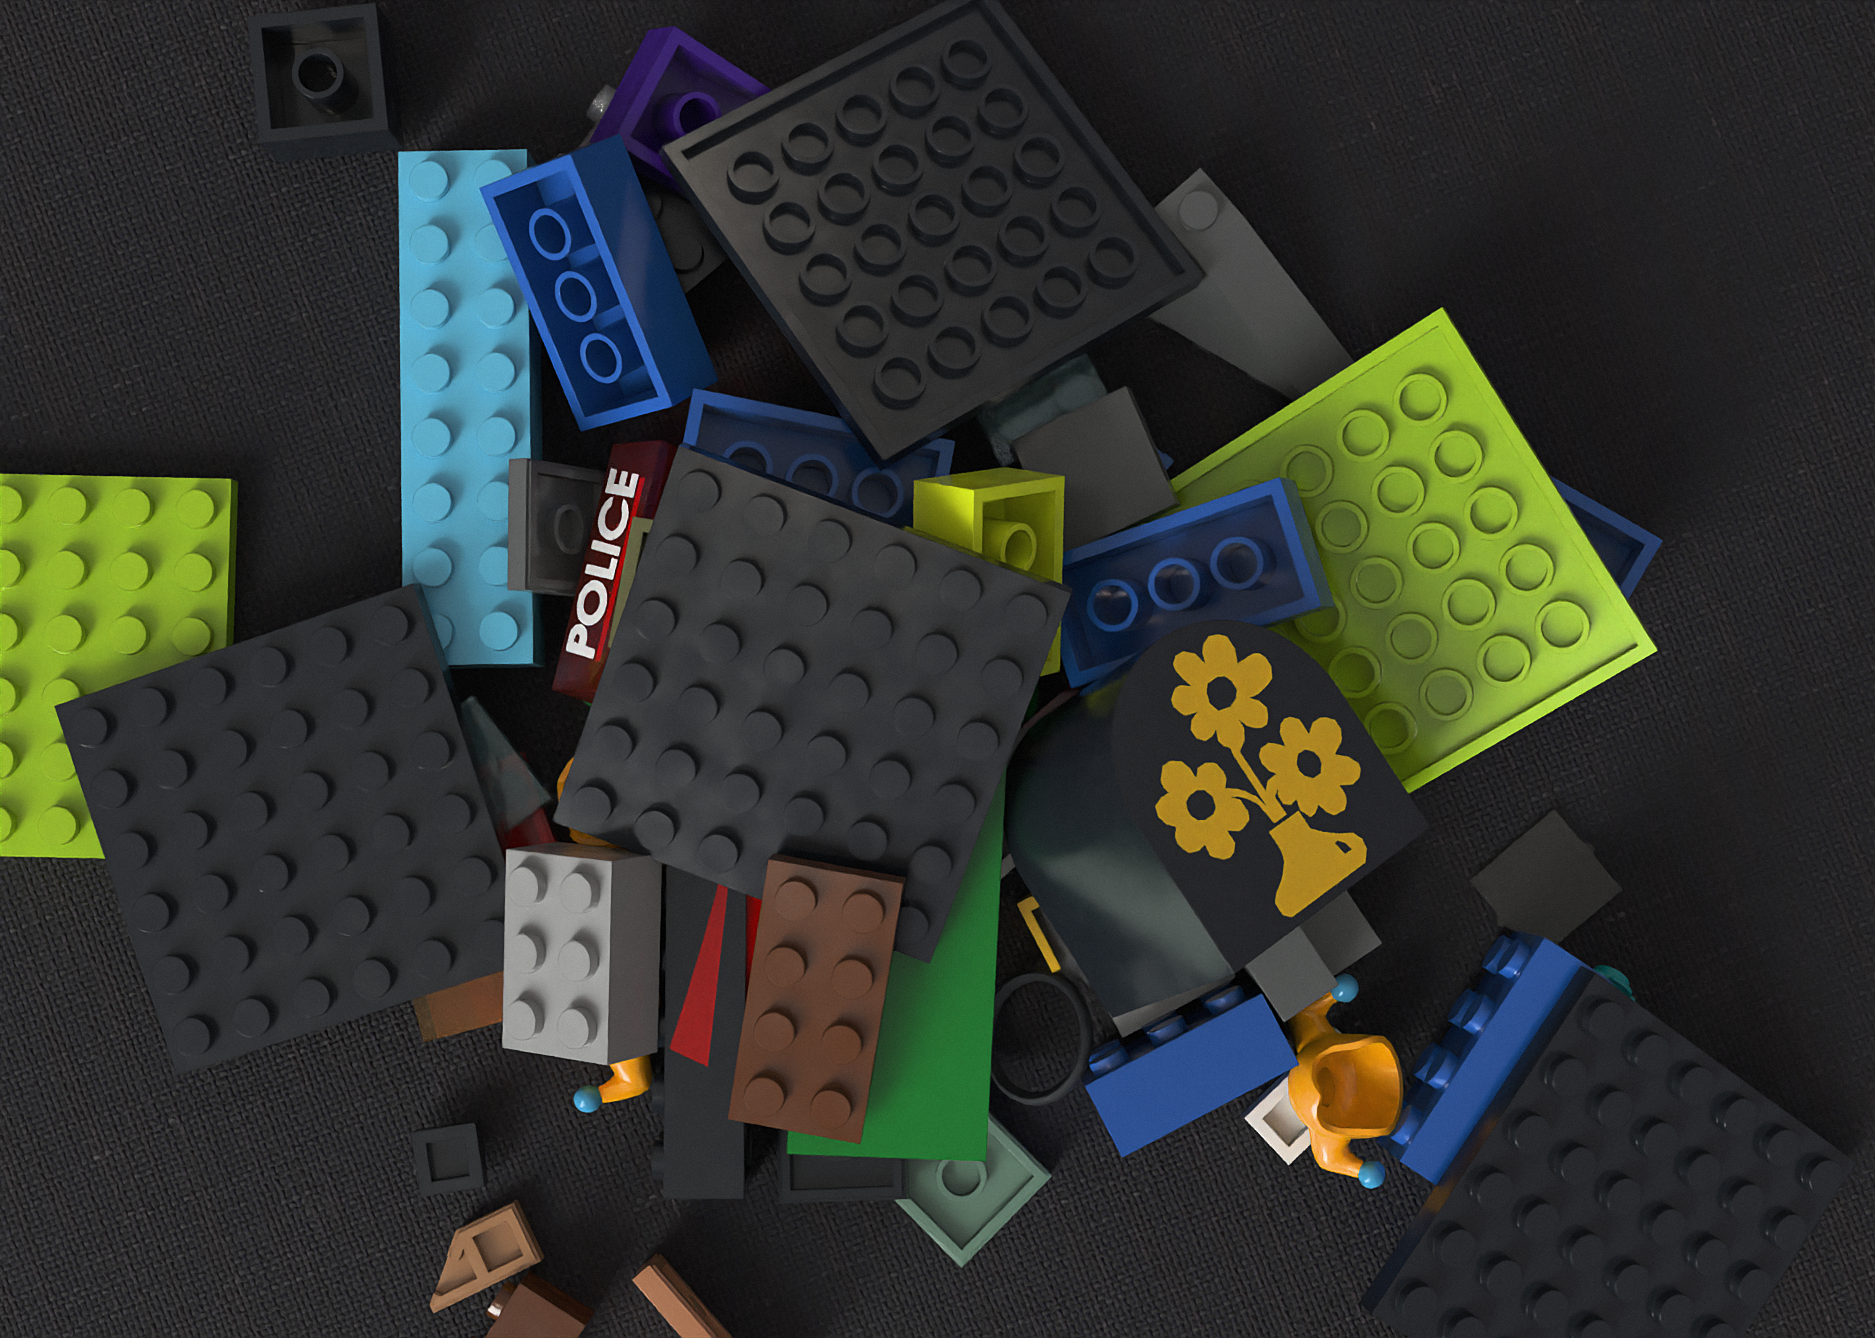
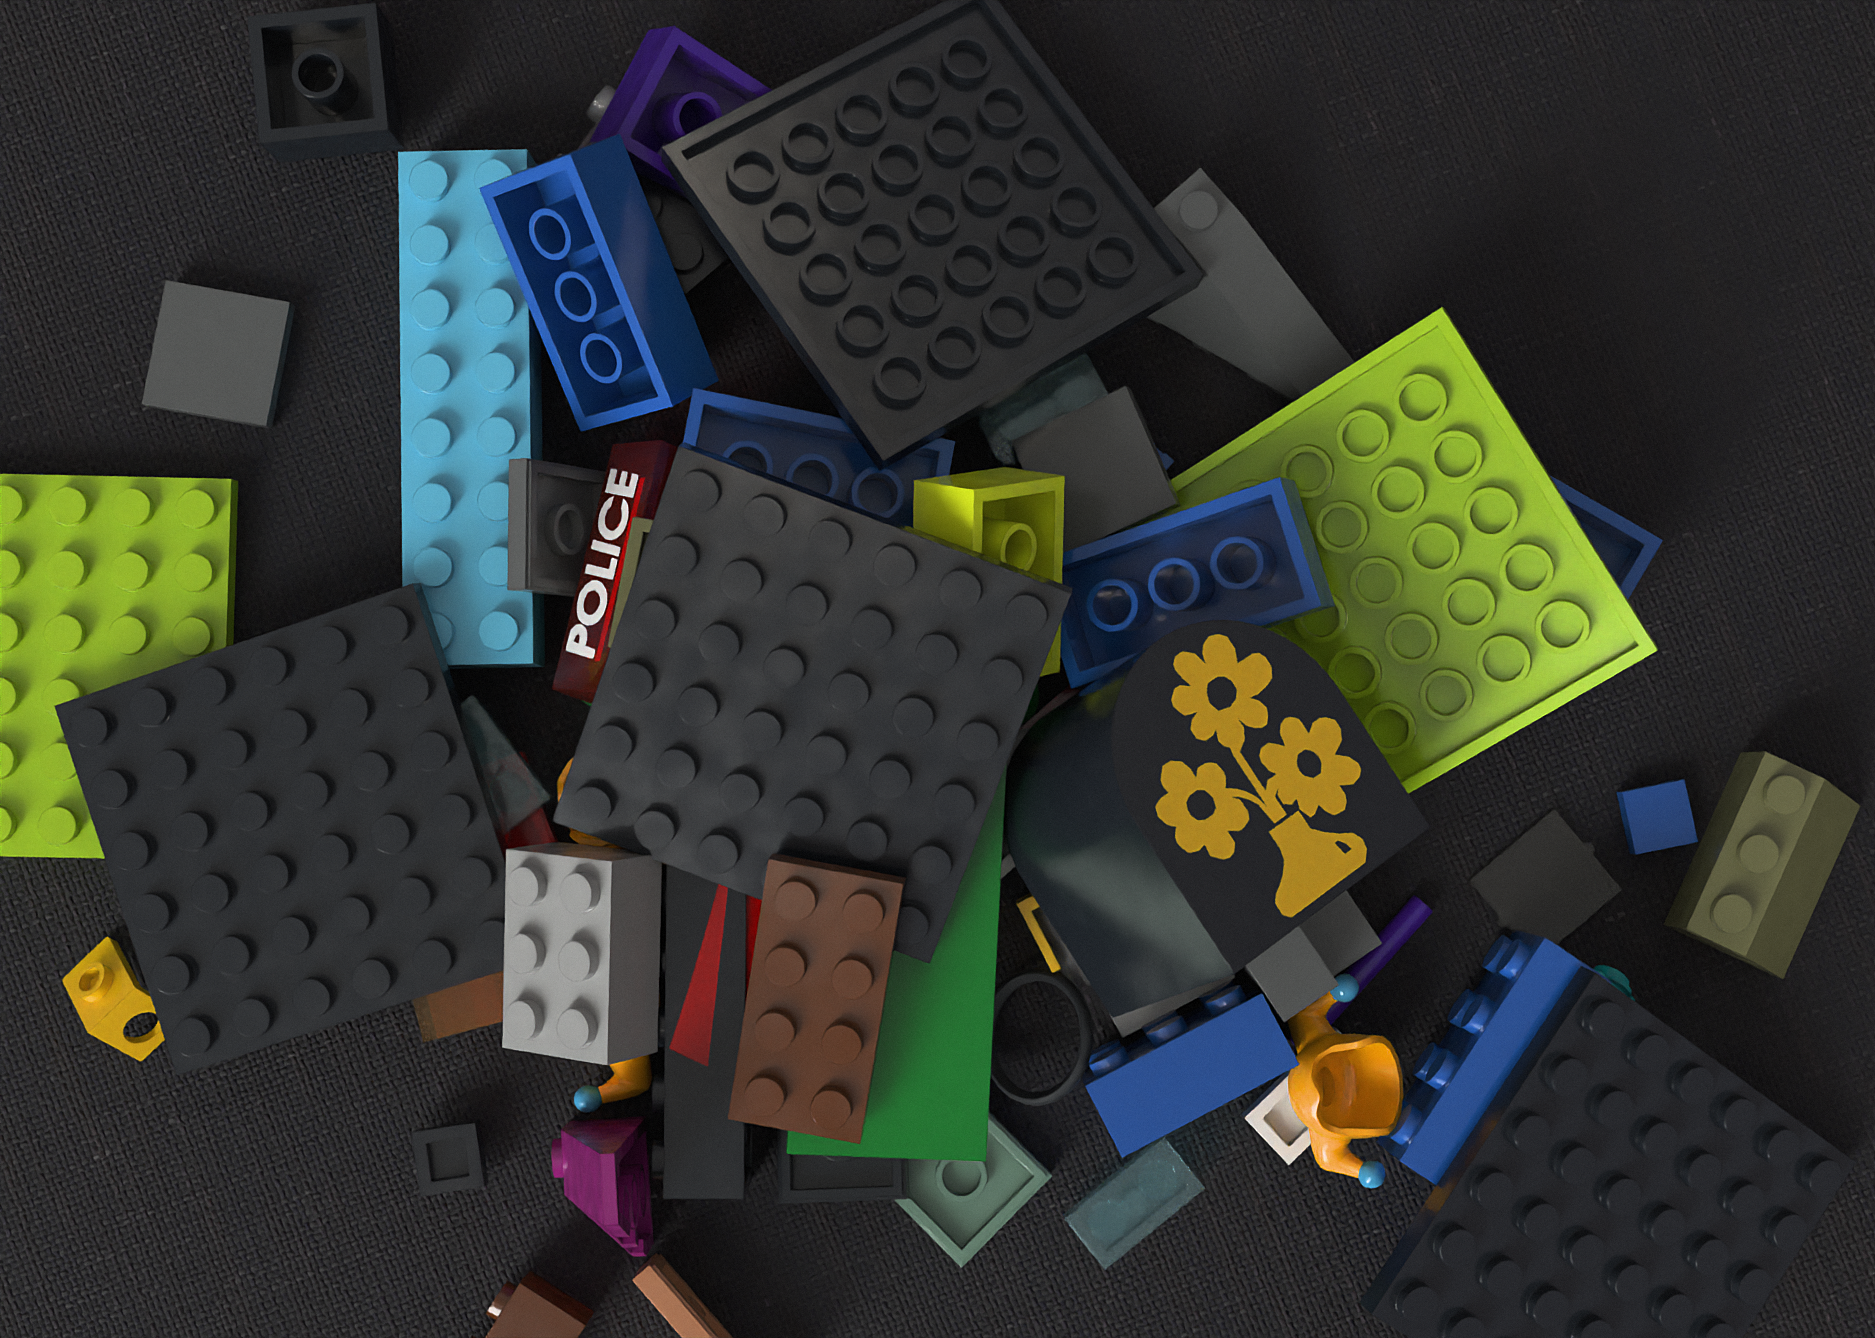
medium nougat tile [430,1199,544,1313] -> none
none -> yellow bracket [62,936,165,1061]
none -> dark grey tile [142,280,296,429]
none -> magenta wedge [551,1116,654,1257]
none -> clear light blue plate [1063,1136,1205,1270]
none -> dark purple bar [1286,895,1433,1044]
none -> blue tile [1616,779,1698,855]
none -> olive slope [1663,751,1860,979]

